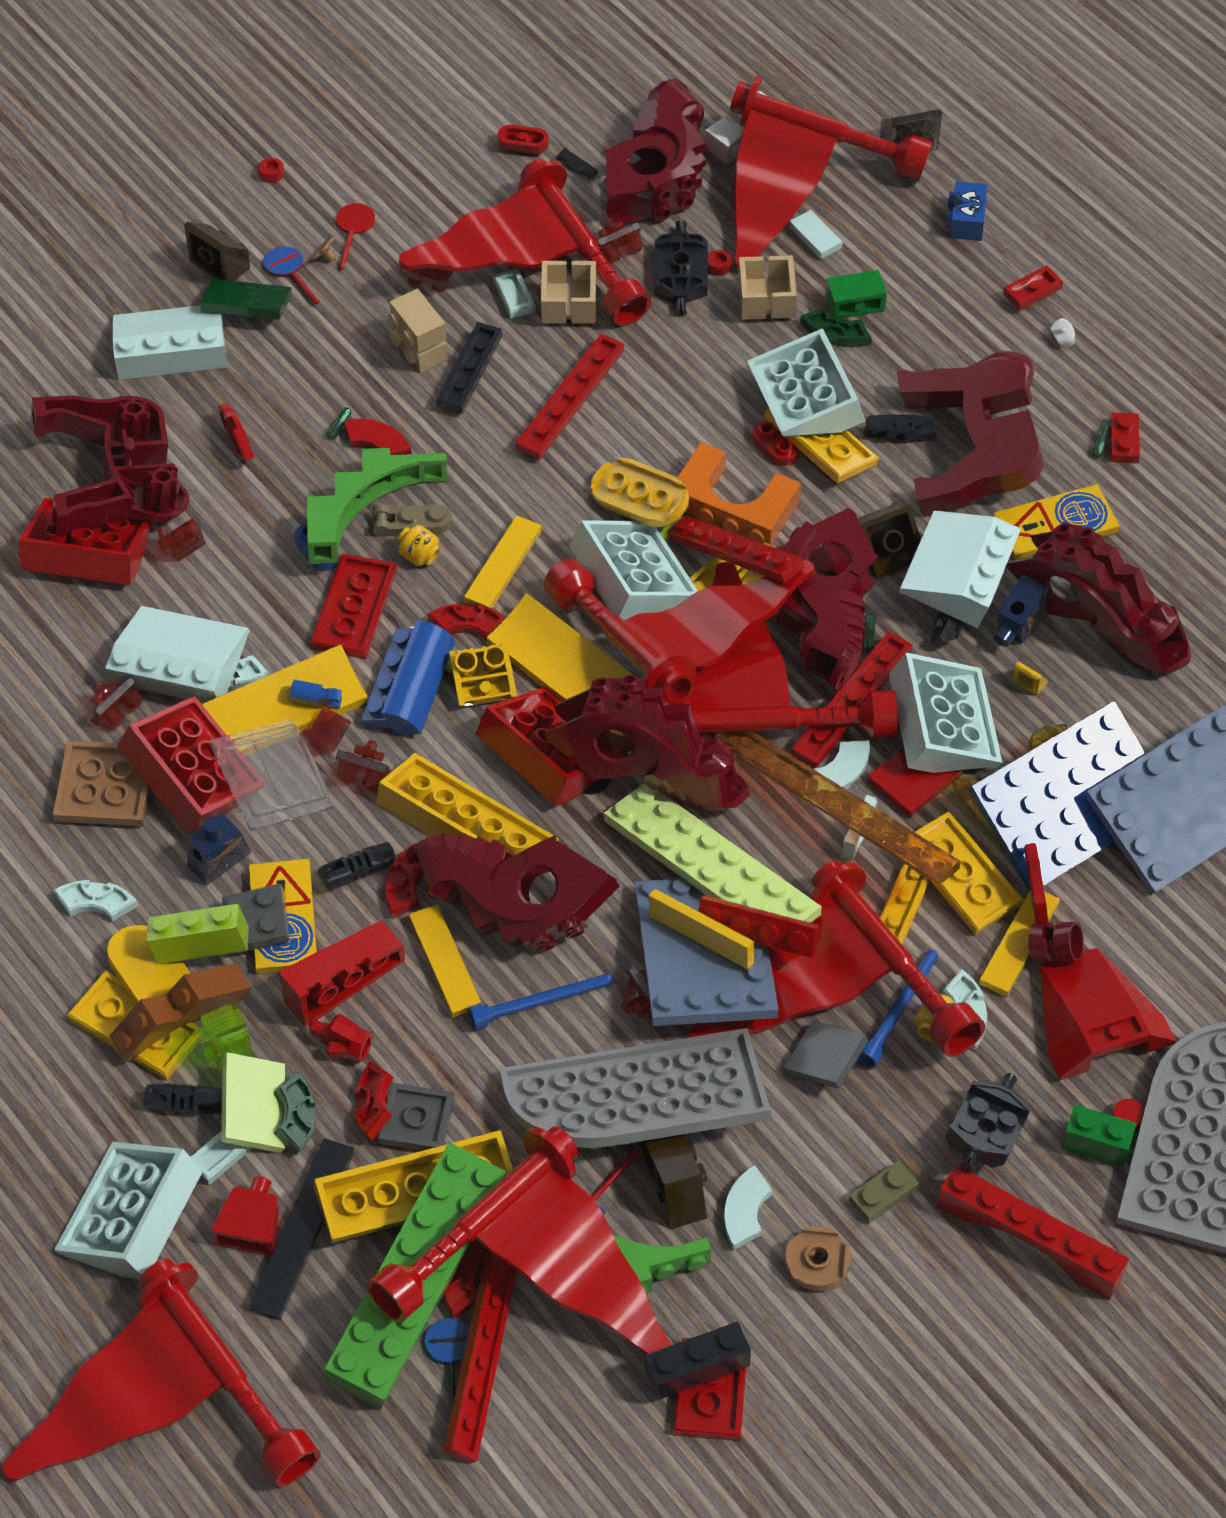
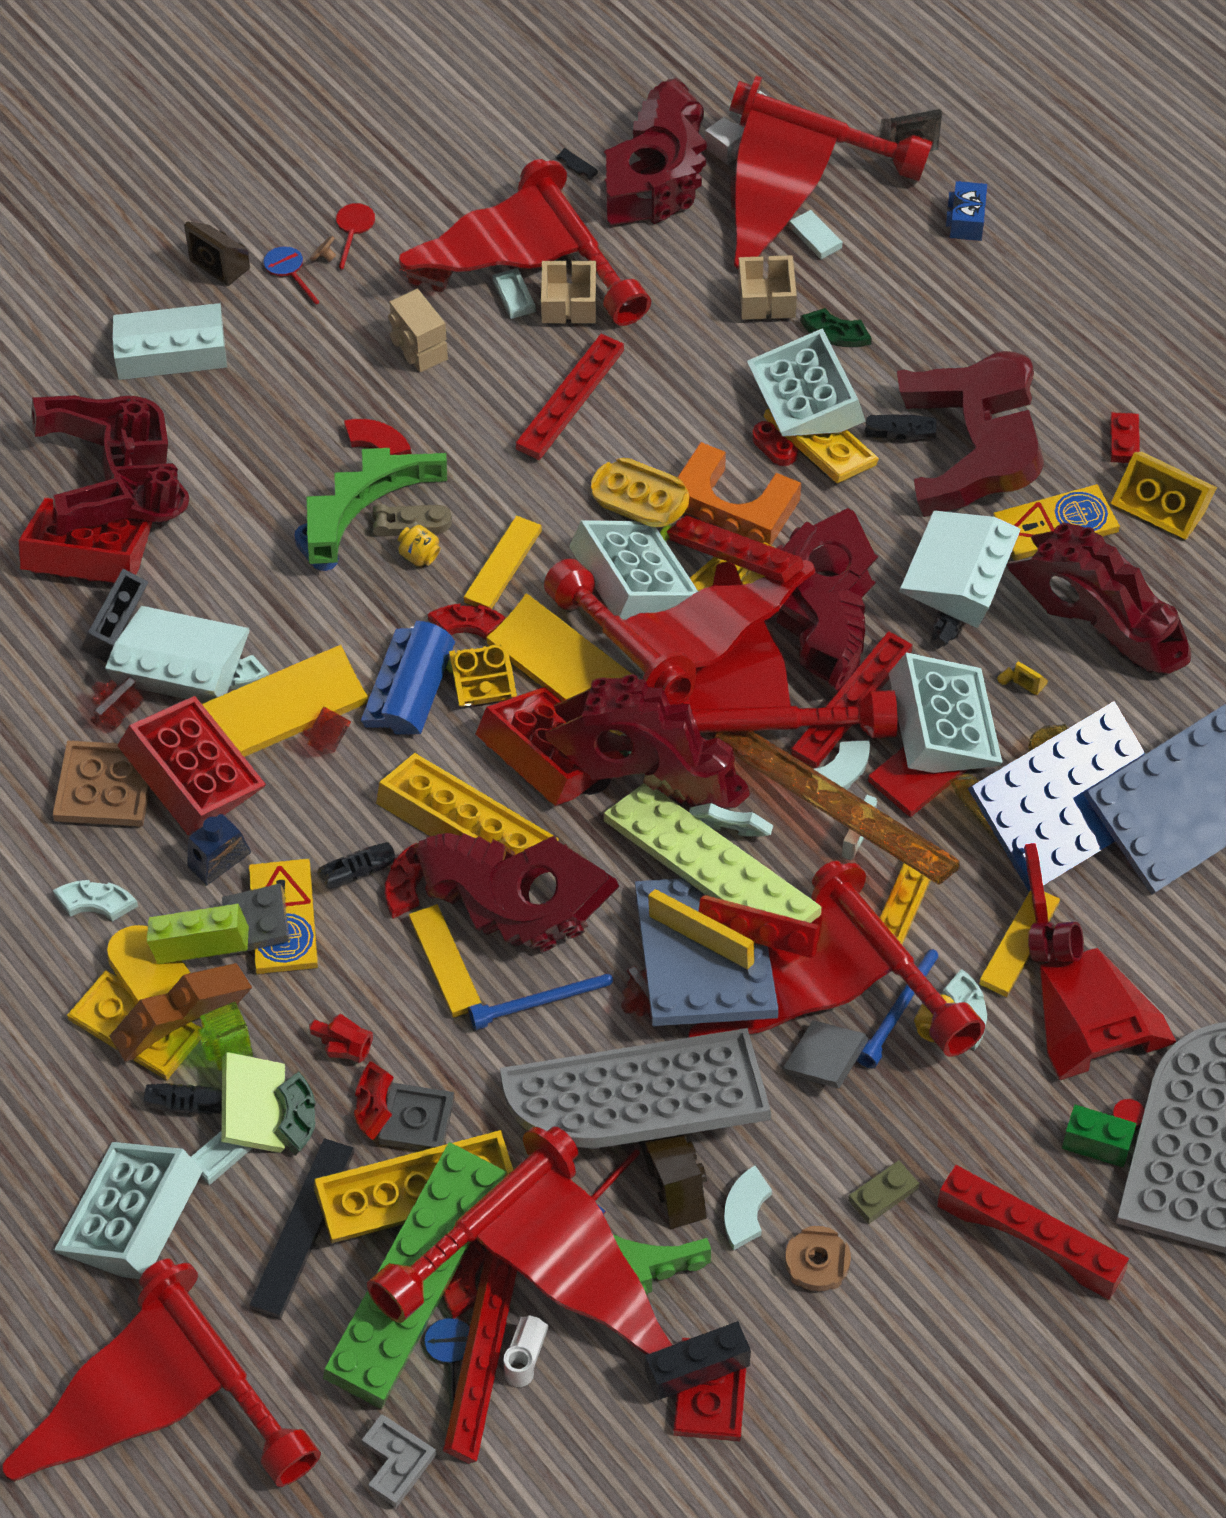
clear red bracket [156,518,206,561] -> none
dark green tile [200,279,292,320] -> none
clear piece [210,719,333,831] -> none
red torso [211,1176,280,1256] -> none
red tile [217,403,255,461] -> none
red tile [258,158,285,183] -> none
red wedge [278,920,405,1028] -> none
blue bar [290,679,342,709] -> none
red tile [310,553,397,659] -> none
clear green pin [326,407,352,440] -> none
clear red hips [336,740,392,793] -> none
black plate [436,322,503,414] -> none
red plate [497,125,549,154] -> none
clear red hips [596,218,643,265] -> none
black plate [654,220,708,316] -> none
red tile [708,250,732,276] -> none
green brick [825,270,887,319] -> none
dark brown slope [858,502,921,578] -> none
clear green pin [864,613,876,652] -> none
yellow tile [901,811,1024,935] -> none
black plate [945,1073,1031,1173] -> none
dark blue torso [994,574,1048,647] -> none
red plate [1003,265,1063,311] -> none
white piece [1050,318,1075,348] -> none
clear green pin [1092,423,1111,458] -> none
none -> black brick [80,569,148,663]
none -> light grey plate [362,1414,437,1508]
none -> white piece [503,1315,548,1387]
none -> light aqua tile [689,803,773,837]
none -> yellow piece [997,667,1015,685]
none -> yellow slope [1110,452,1217,540]

